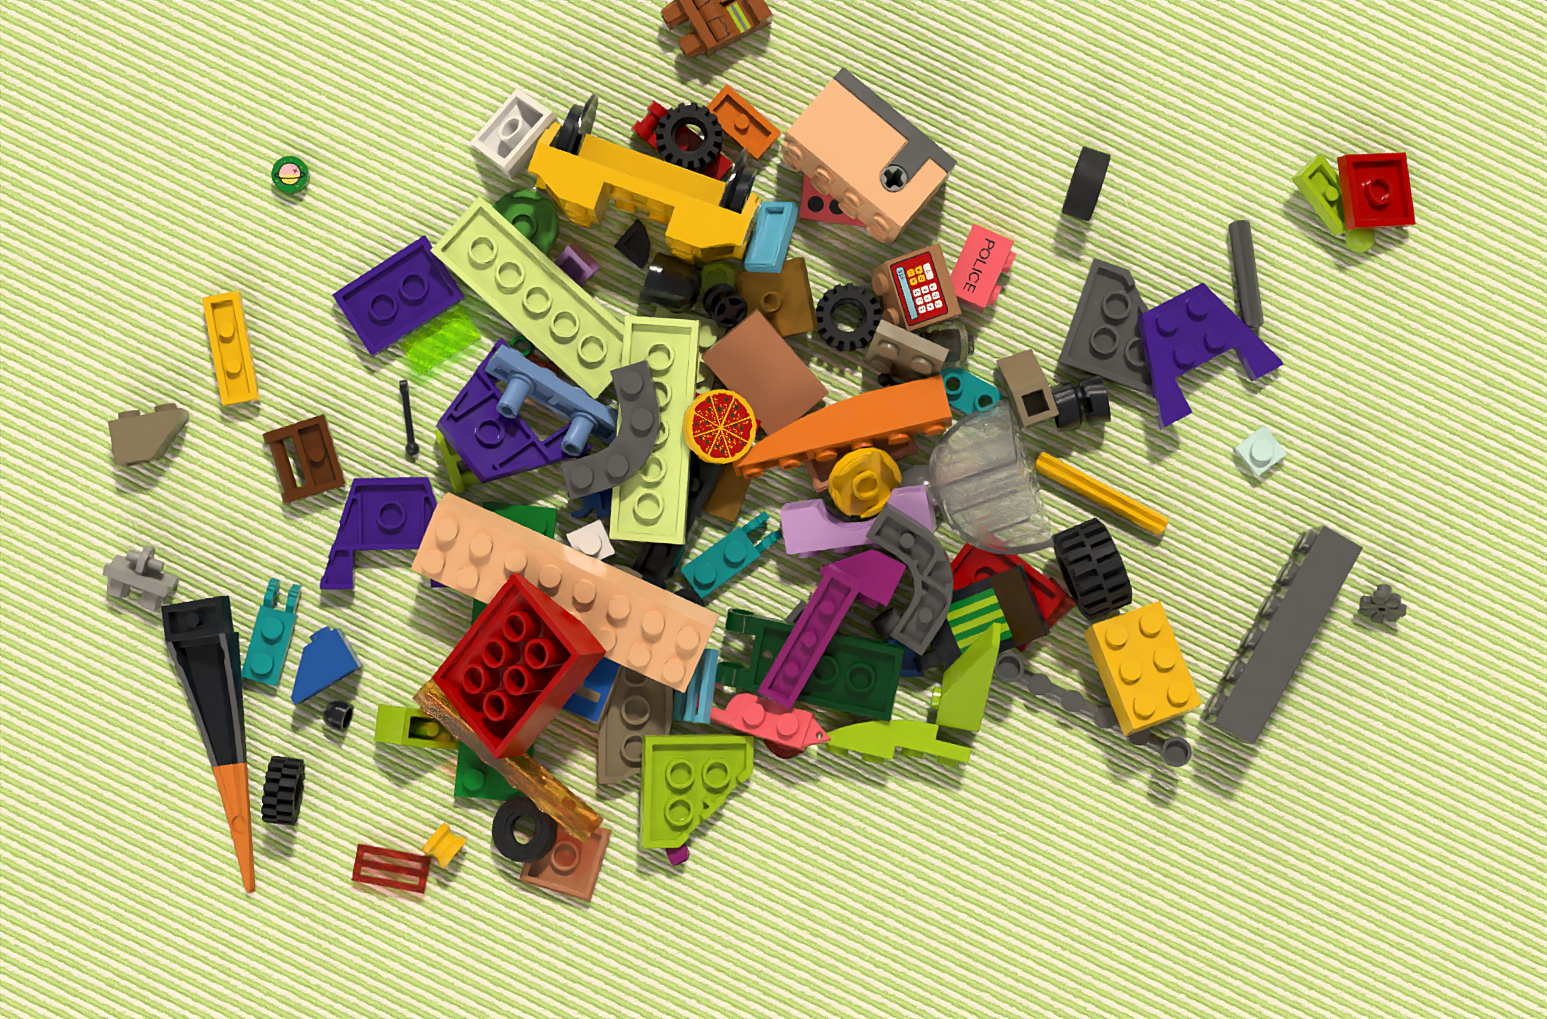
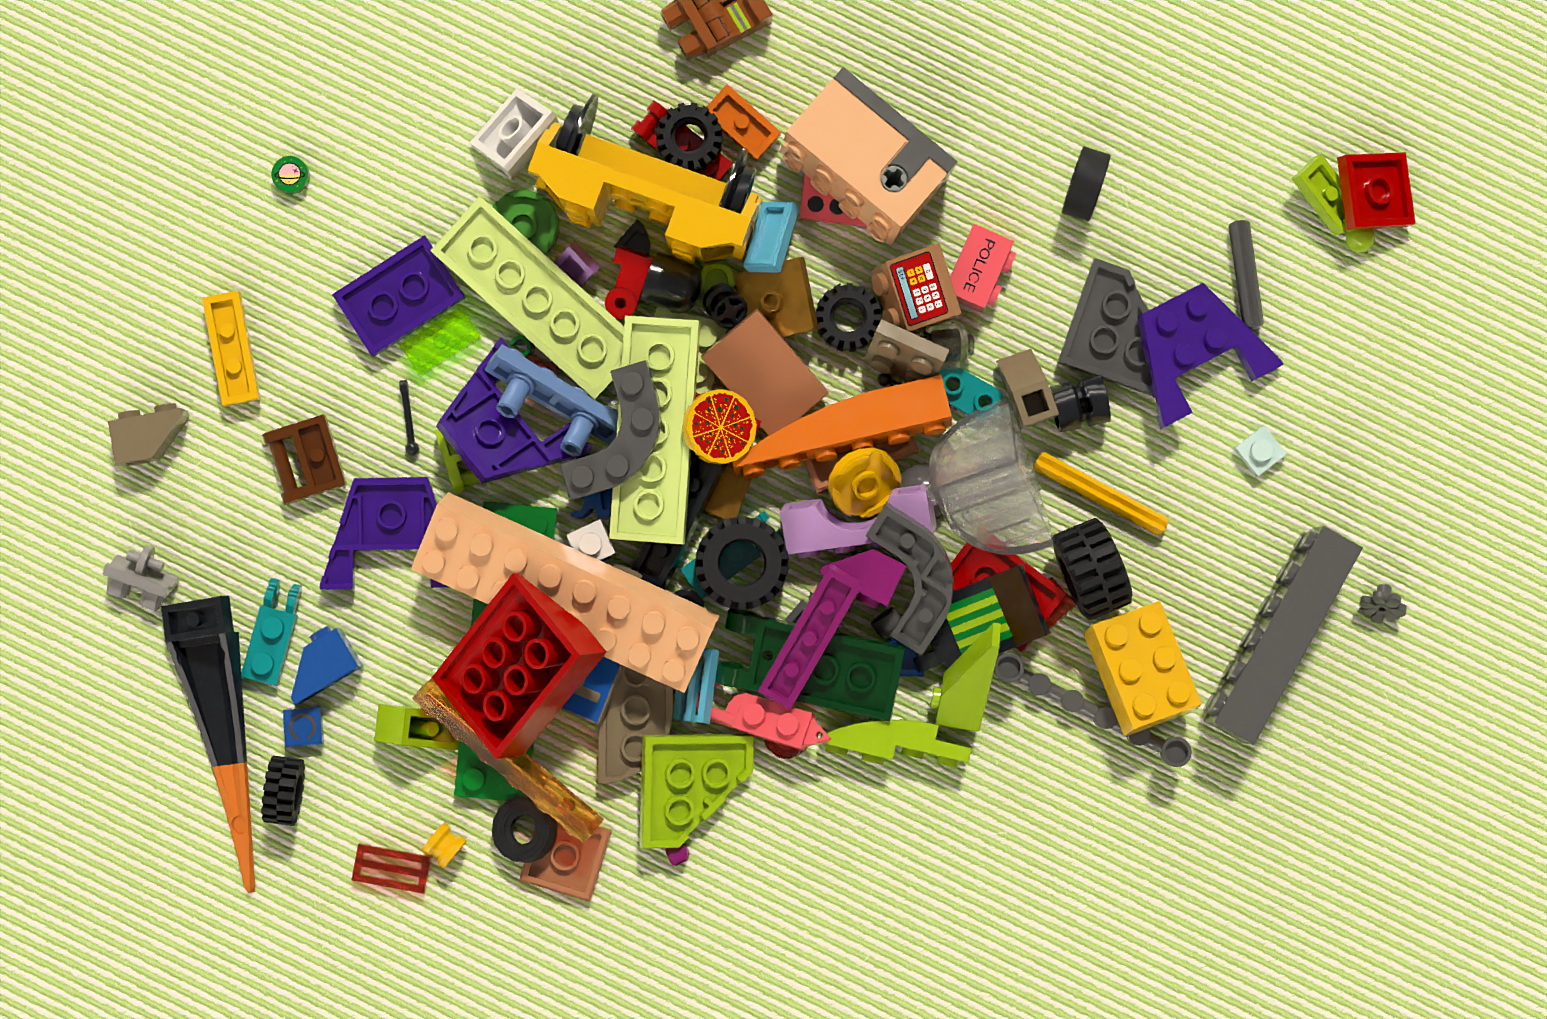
black hinge [323,701,354,733] -> none
none -> blue tile [283,707,324,747]
none -> red leg [604,245,654,319]
none -> black tyre [695,516,789,610]

